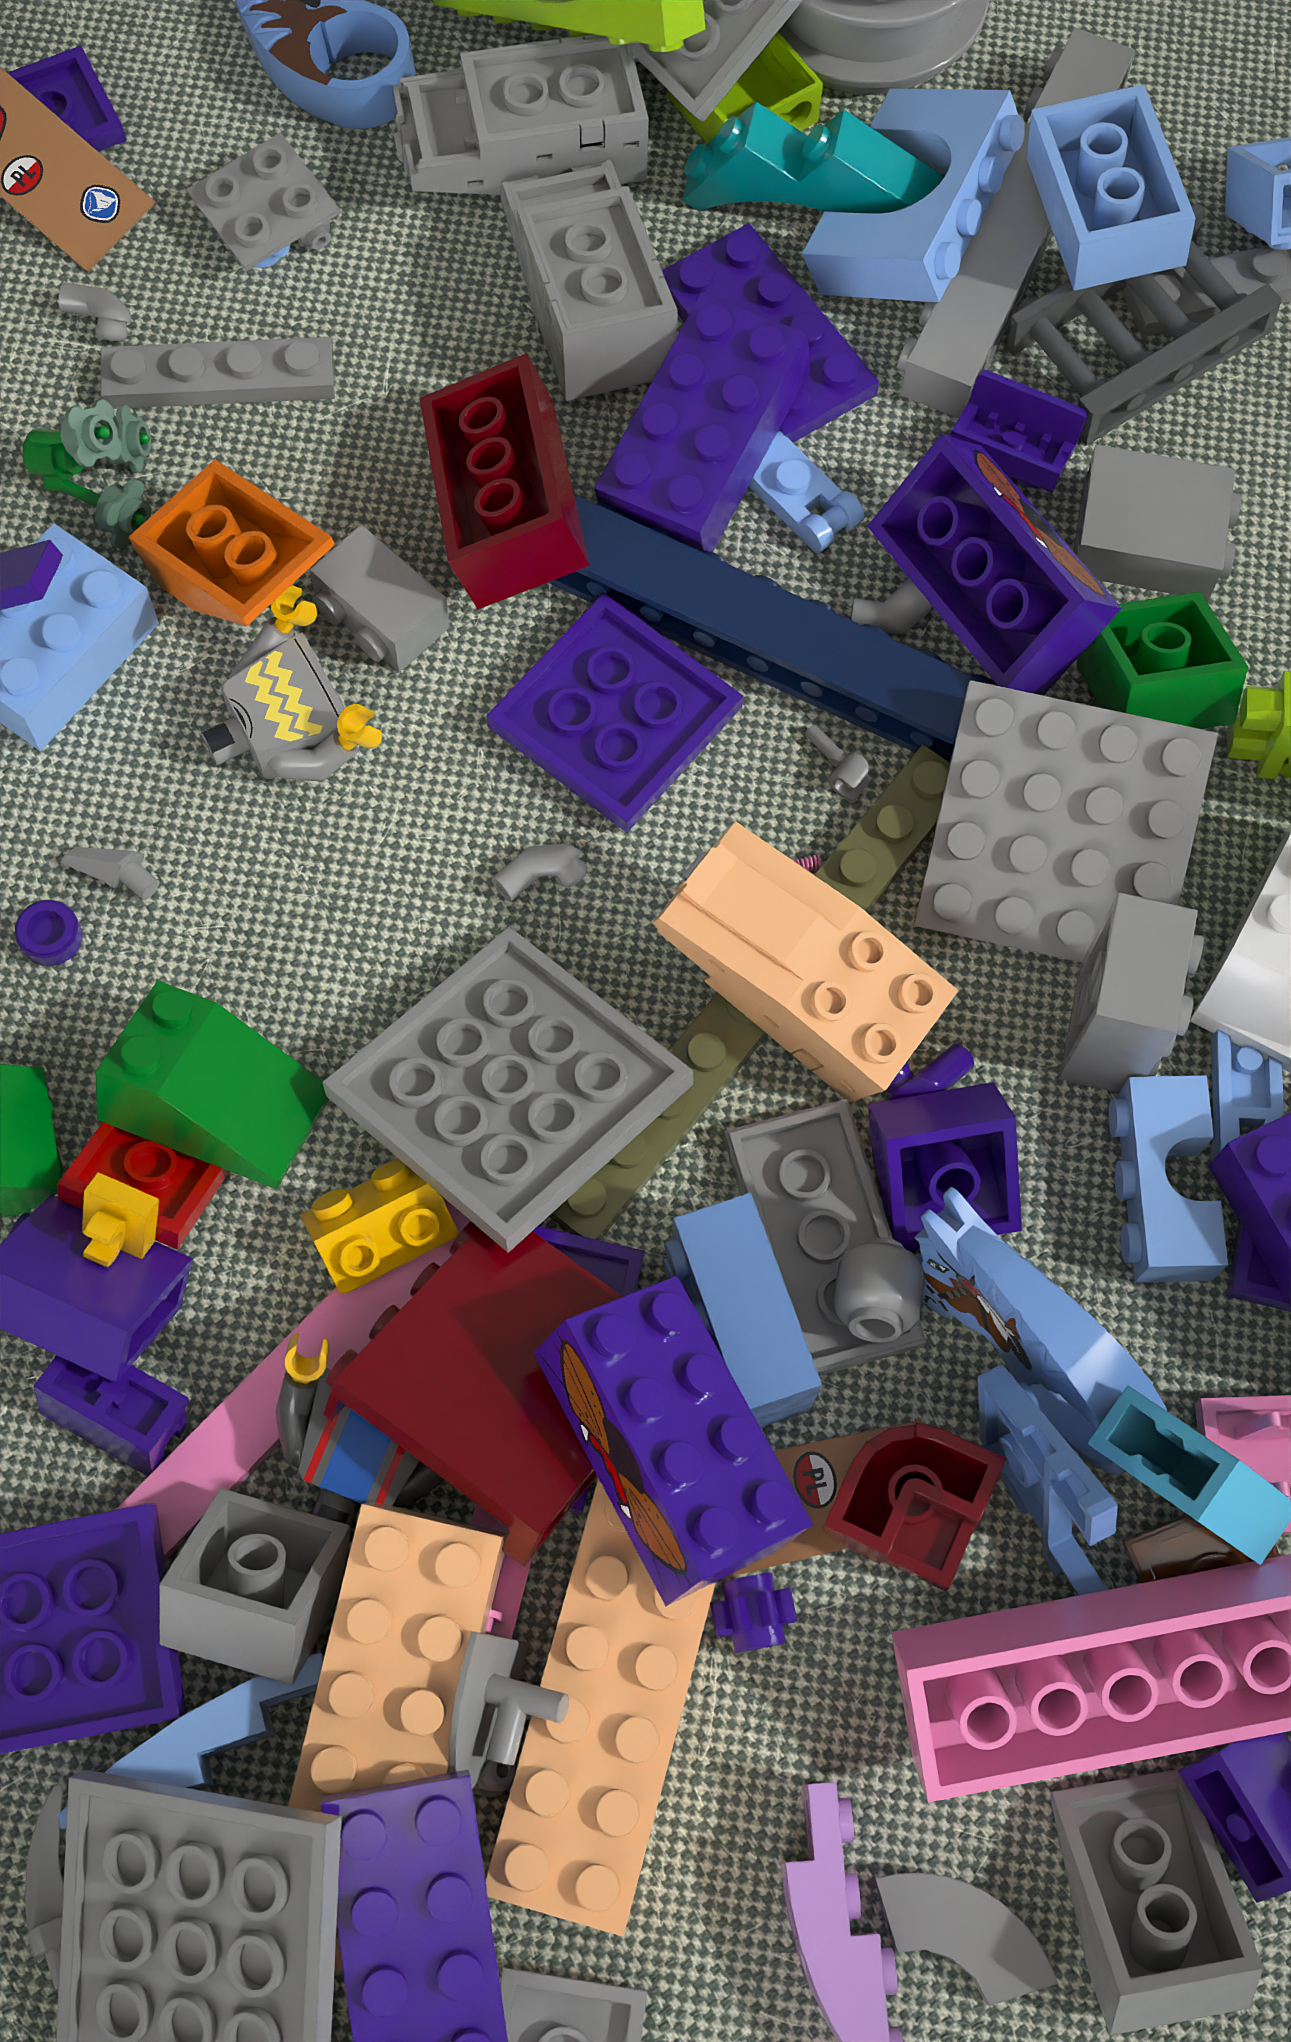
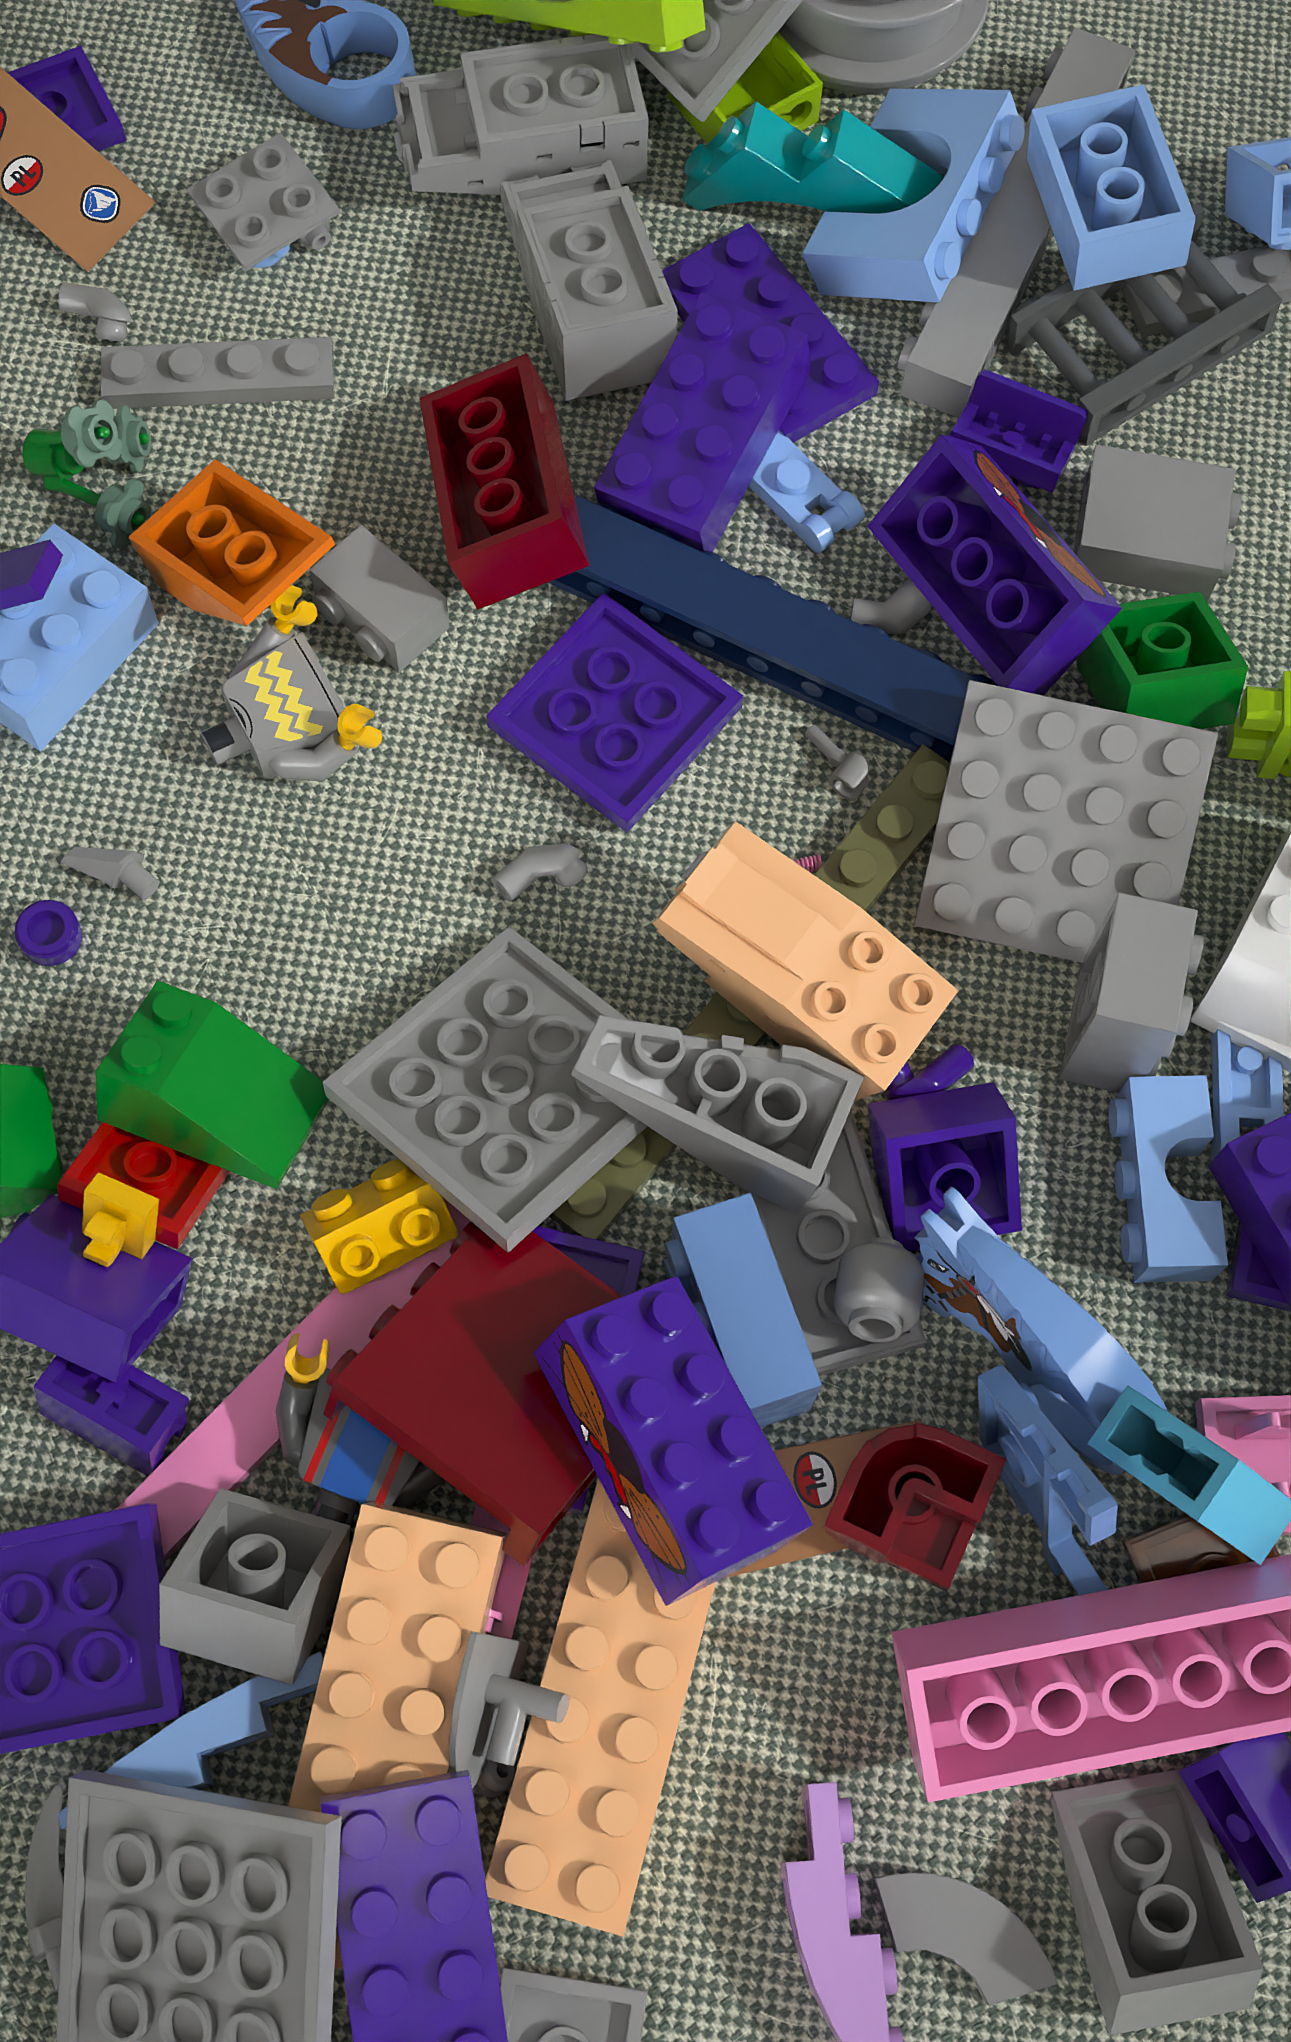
dark purple gear [710,1573,798,1653] -> none
none -> light grey wedge [571,1015,864,1215]

